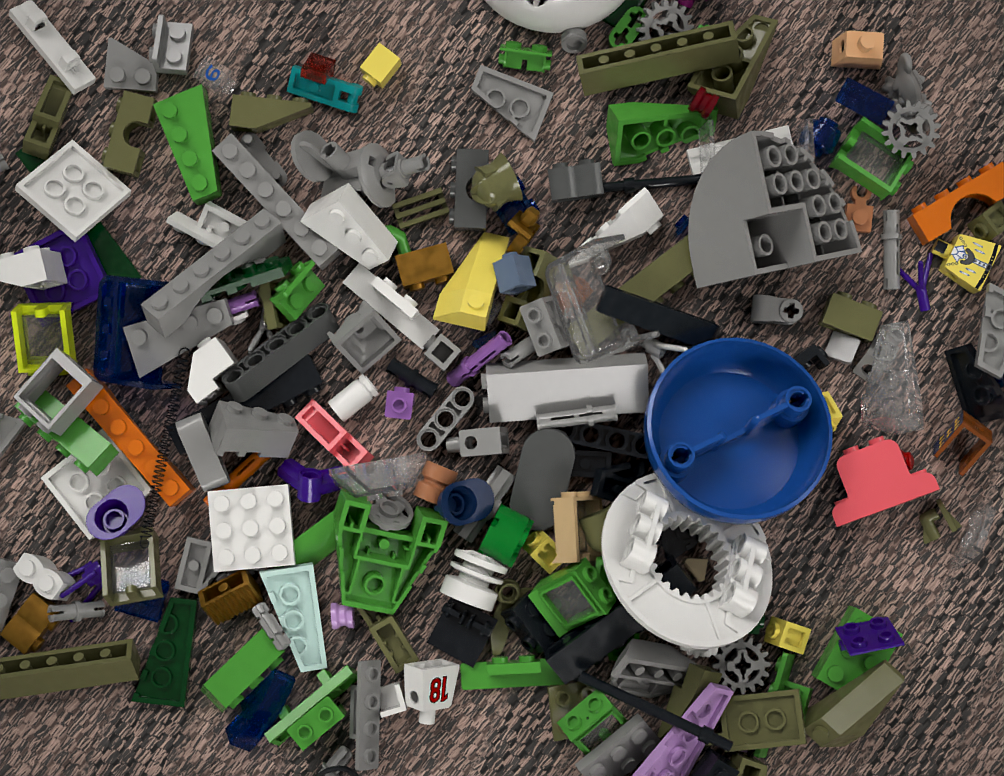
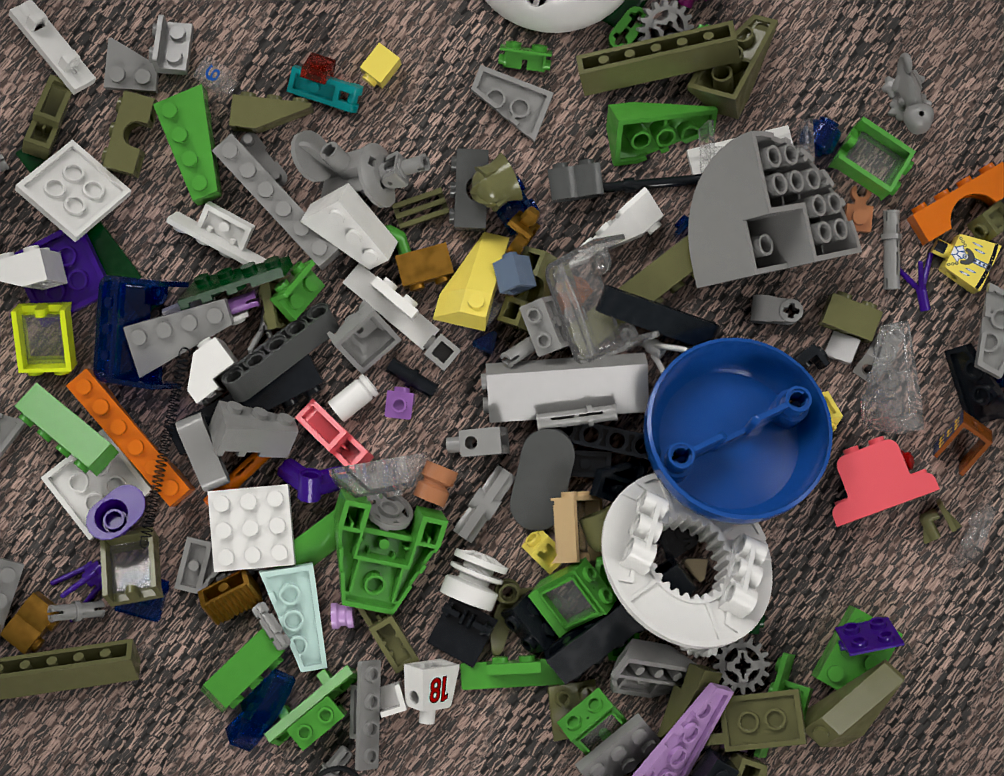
light grey window [13,348,103,436] -> none
white brick [13,553,76,601] -> none
dark green wing [131,597,199,707] -> none
light grey arch [141,208,286,338] -> none
light grey beam [416,386,475,452] -> none
dark blue piece [434,478,494,526] -> none
medium lavender pin [446,330,512,388] -> none
green brick [477,504,534,568] -> none
light grey tile [561,28,587,53] -> none
black bar [578,671,733,752] -> none
dark red wheel [688,86,720,120] -> none
light yellow bracket [764,616,811,655] -> none
light nougat torso [831,31,884,70] -> none
clear blue bracket [835,77,896,125] -> none
light grey gear [881,100,941,159] -> none

